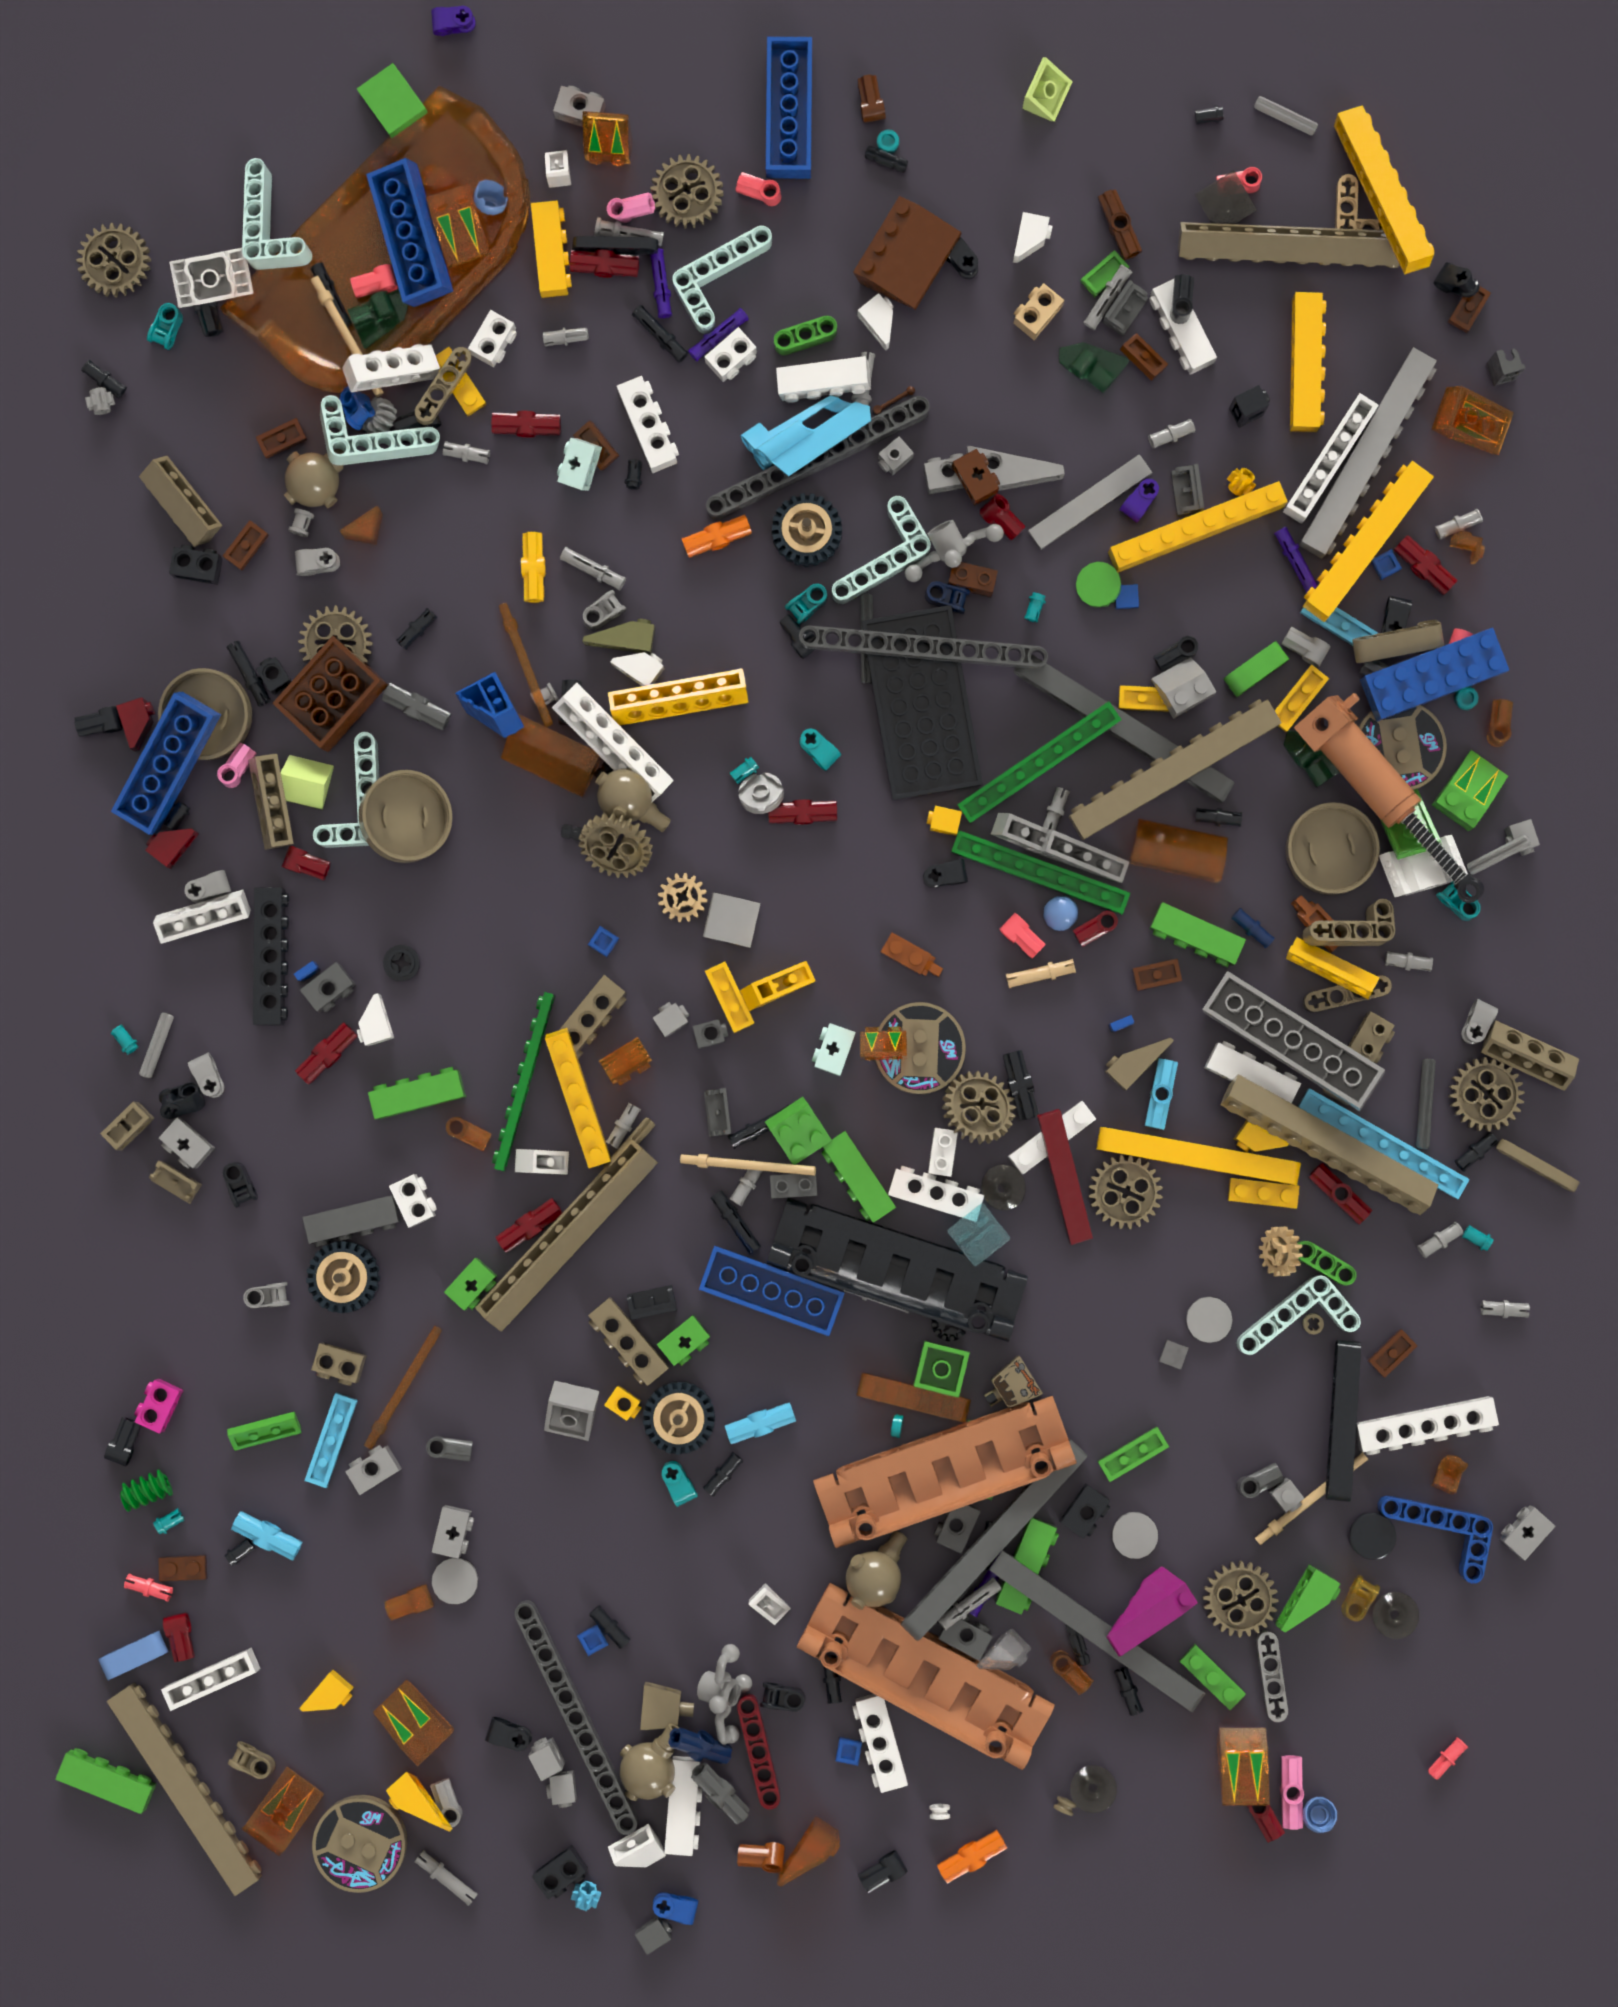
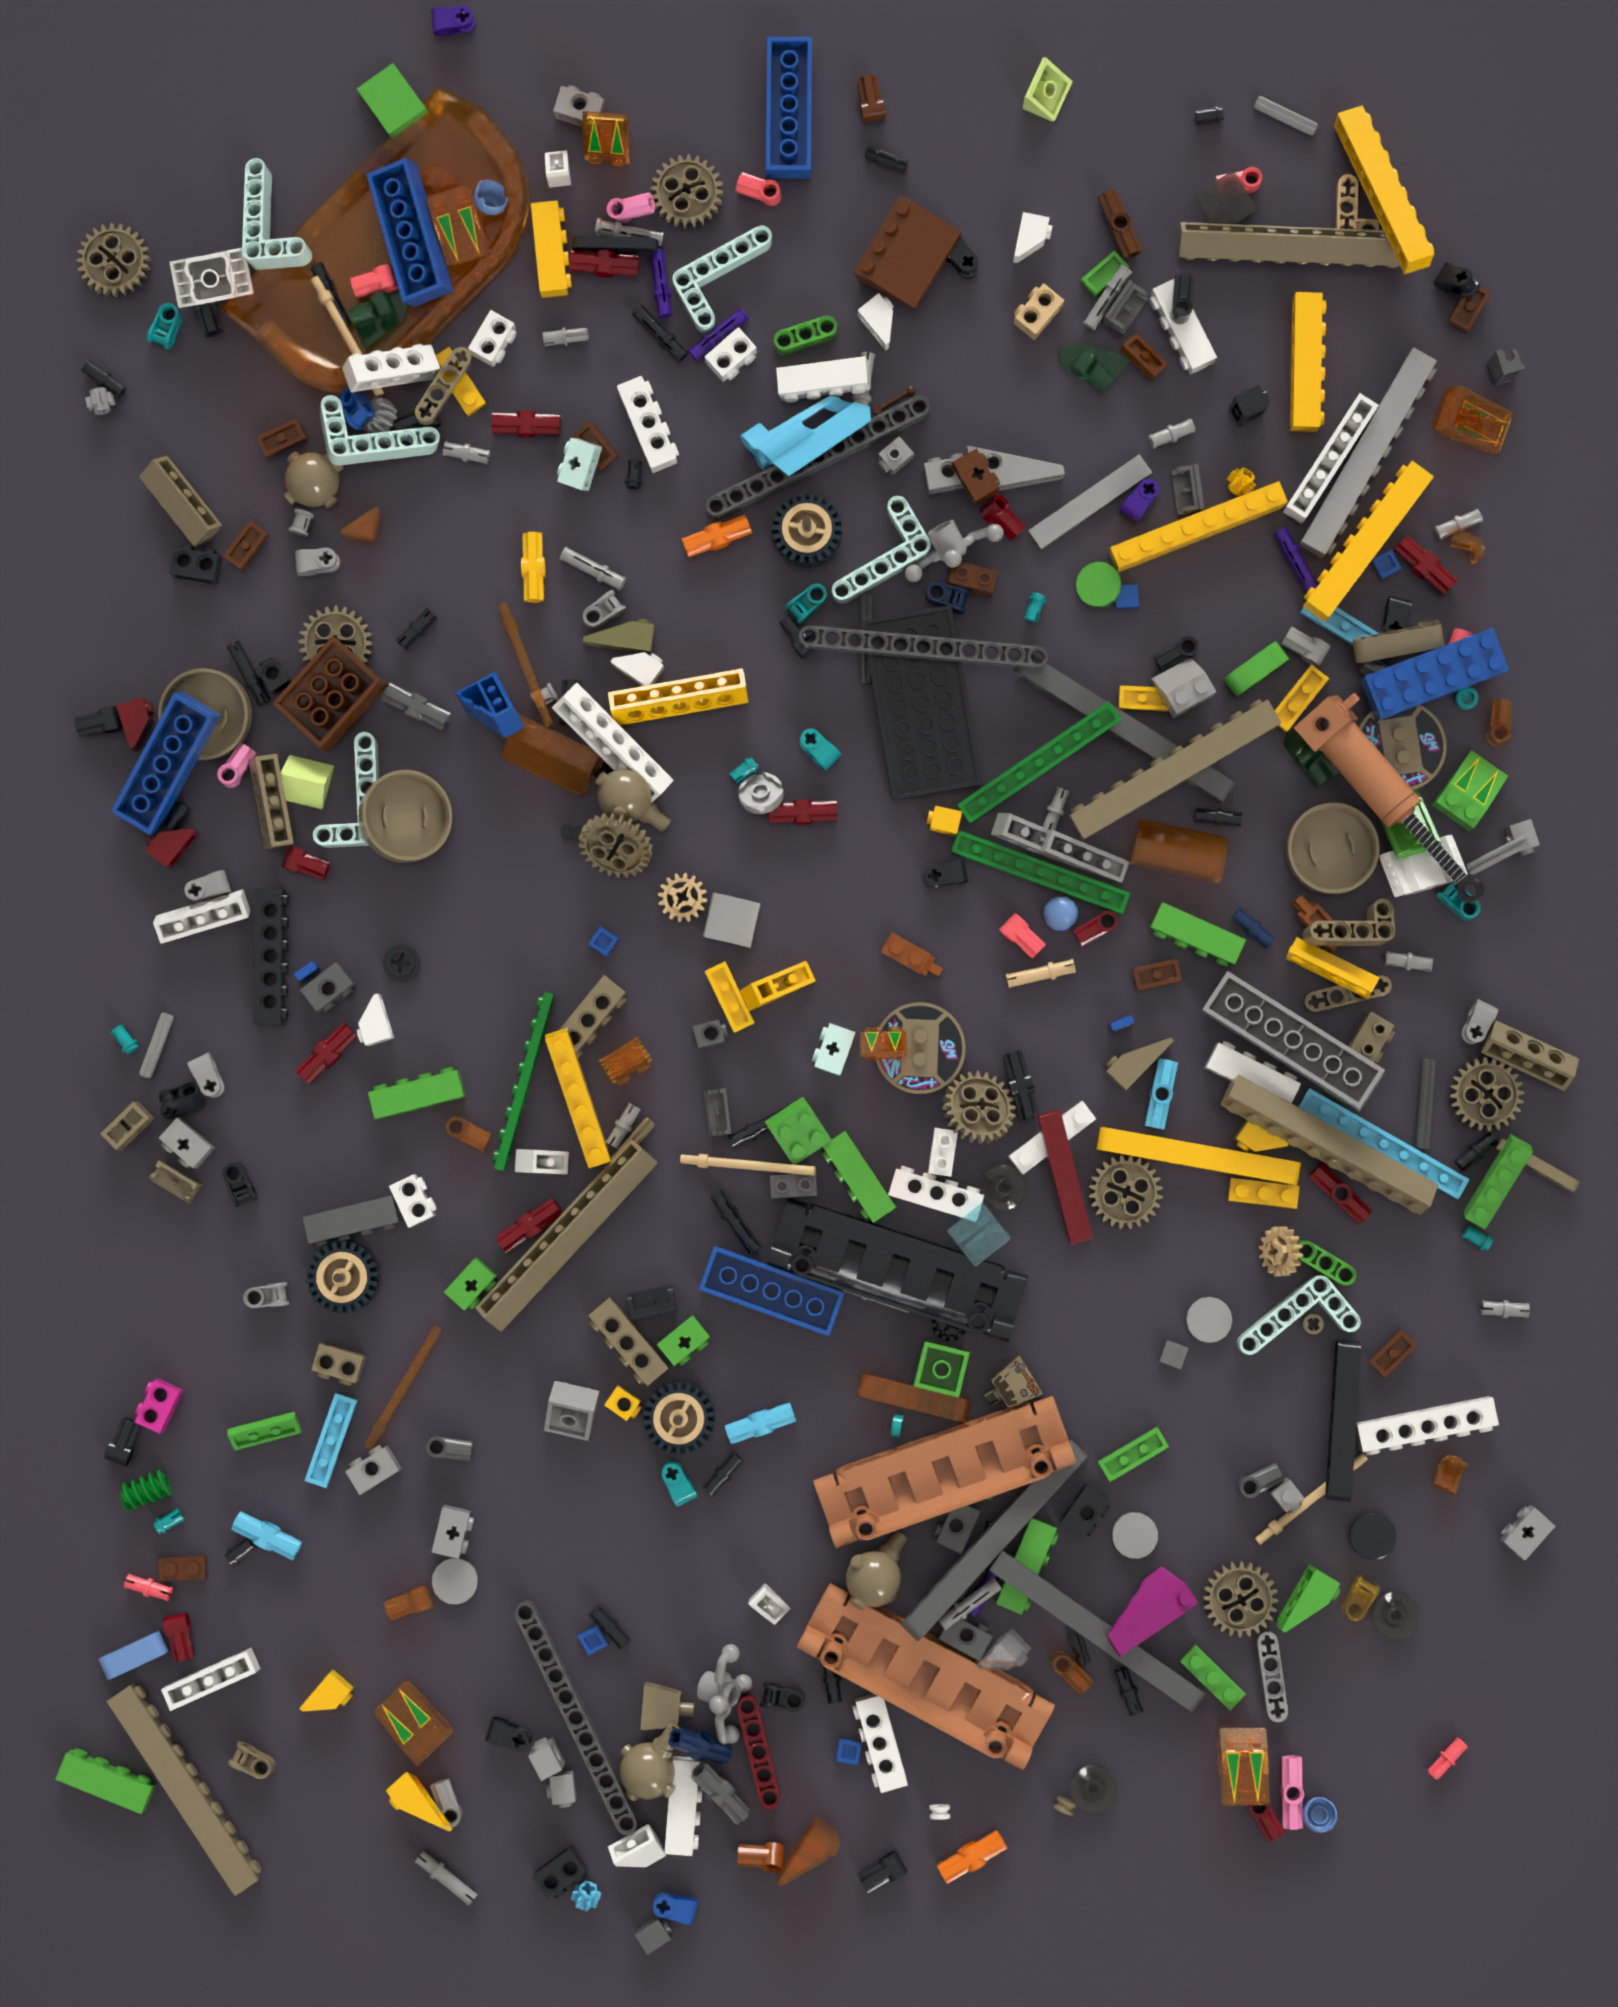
clear orange slope [242,1767,324,1856] -> none
brick [312,1795,408,1893] -> none
light grey brick [653,1002,690,1038] -> none
light grey pin [729,1160,763,1207] -> none
teal tile [877,130,899,154] -> none
blue beam [1377,1495,1493,1583] -> none
light grey pin [1417,1222,1464,1258] -> none
none -> bright green brick [1463,1134,1533,1229]

